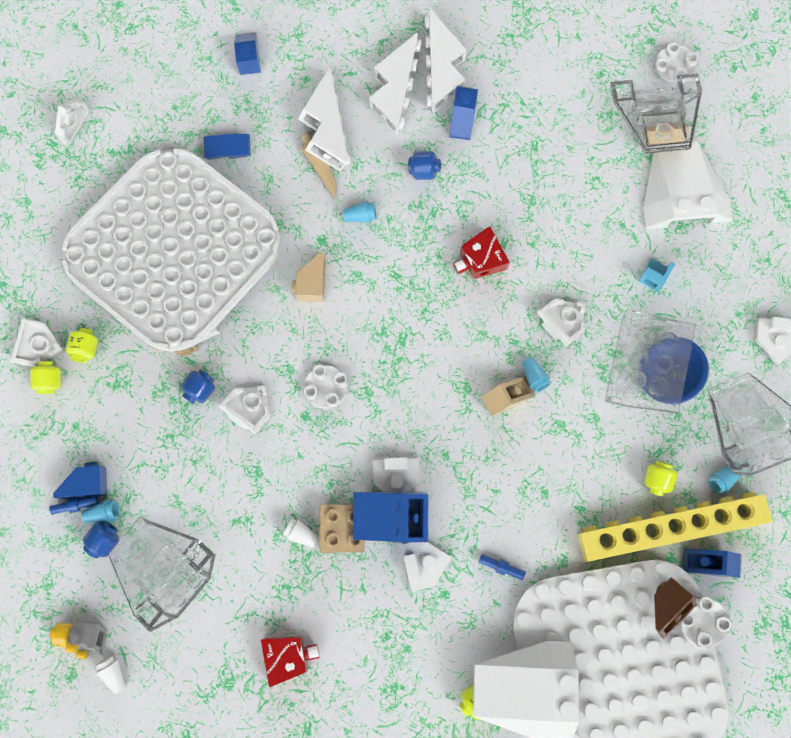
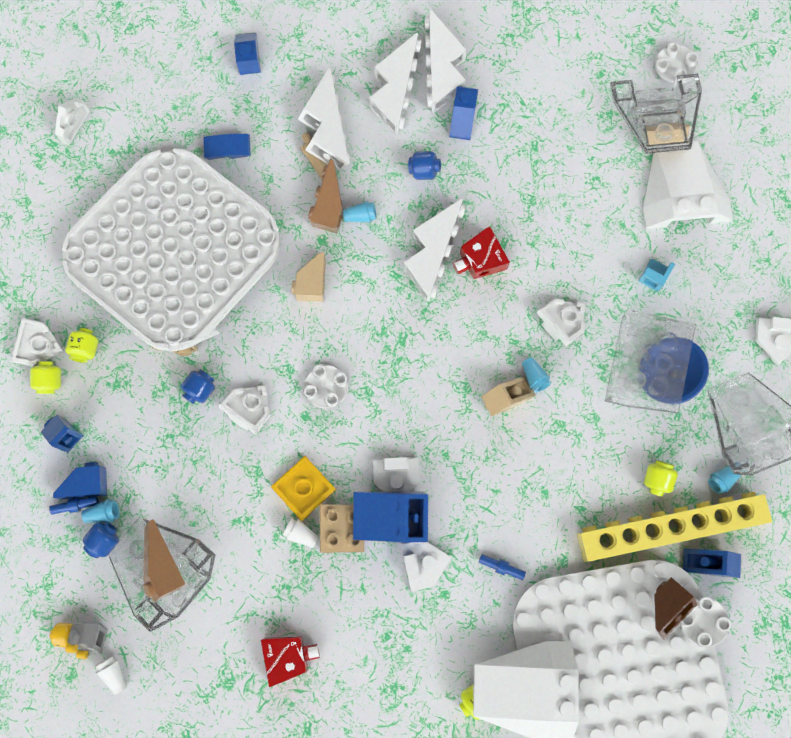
none -> blue slope [41,415,84,453]
none -> medium nougat slope [143,519,185,602]
none -> yellow tile [271,456,336,521]
none -> medium nougat slope [308,159,343,234]
none -> white slope [404,198,466,302]

